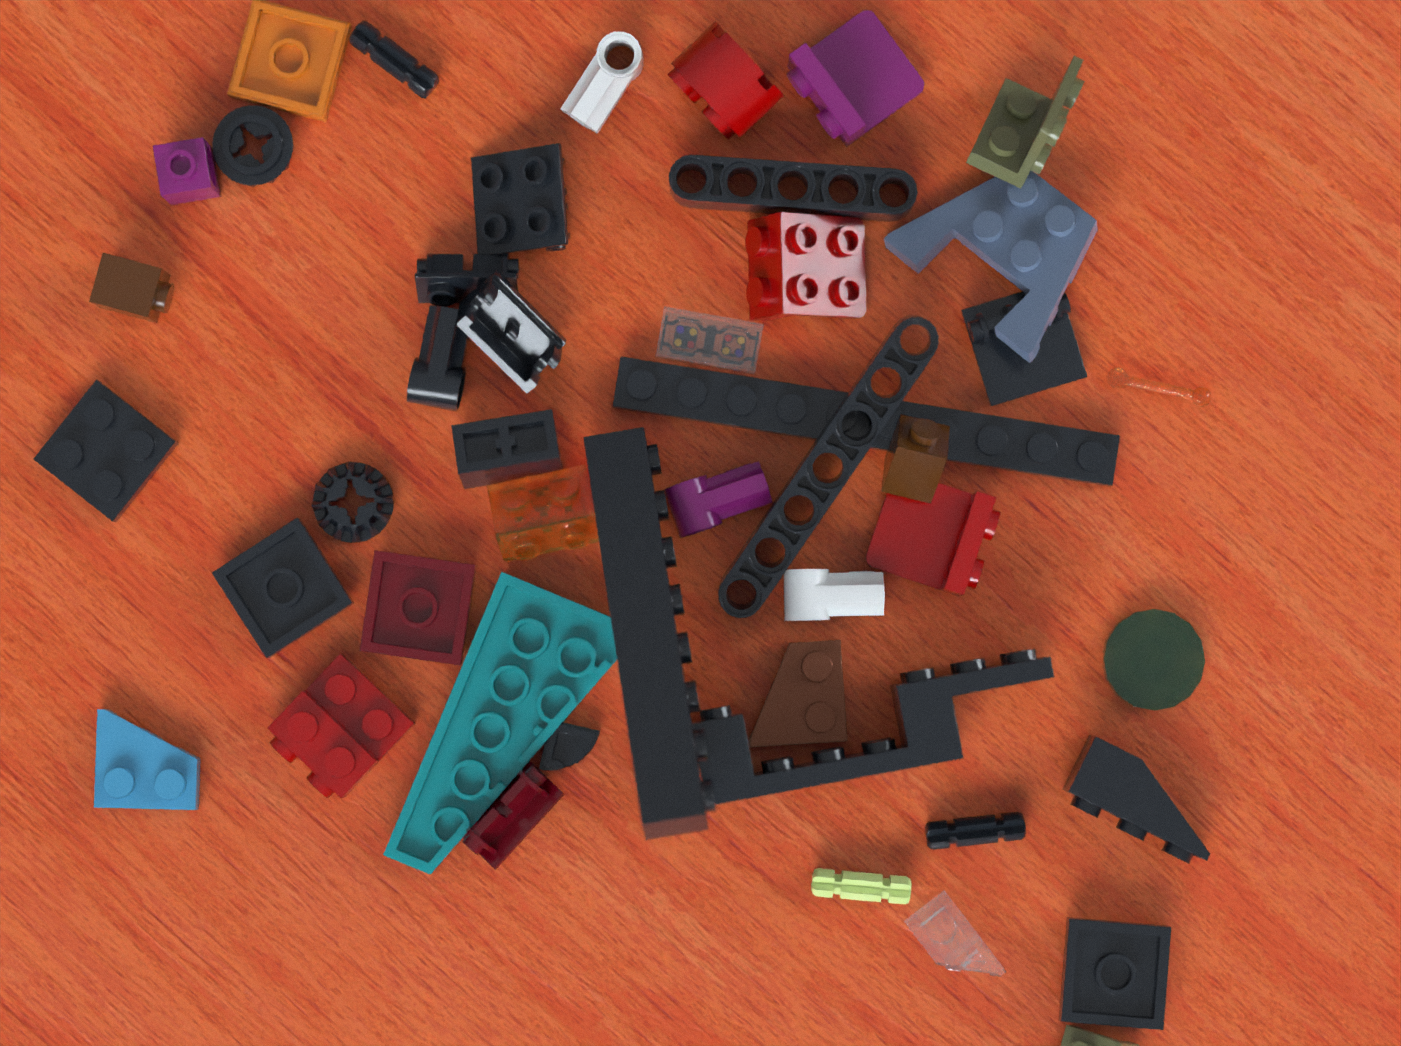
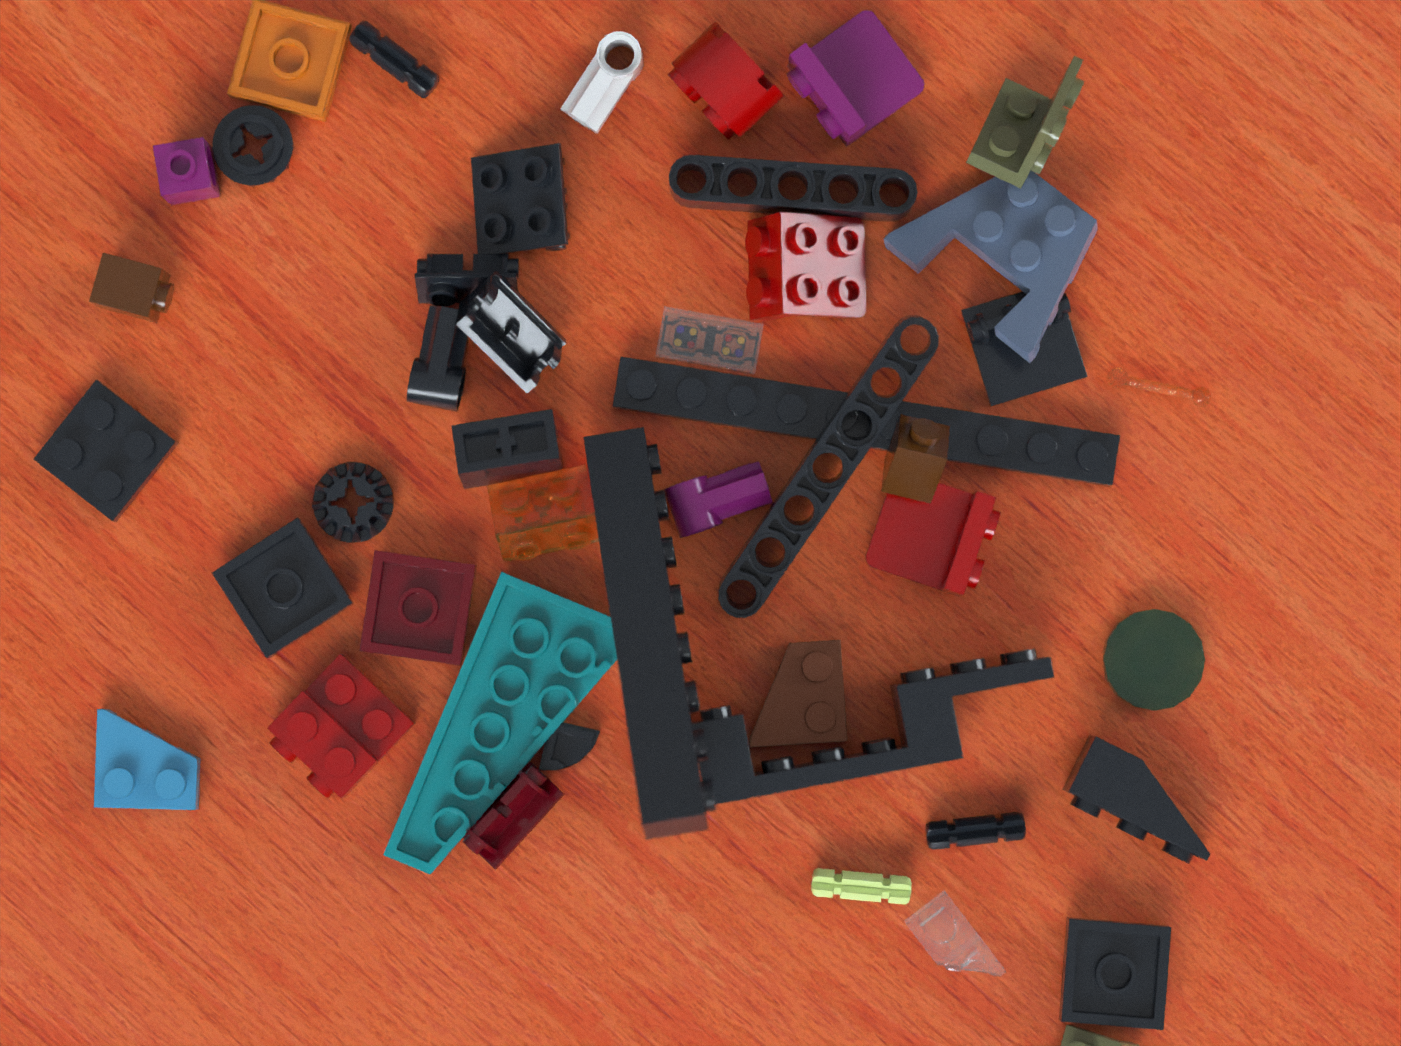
white piece [784,569,885,621] -> none

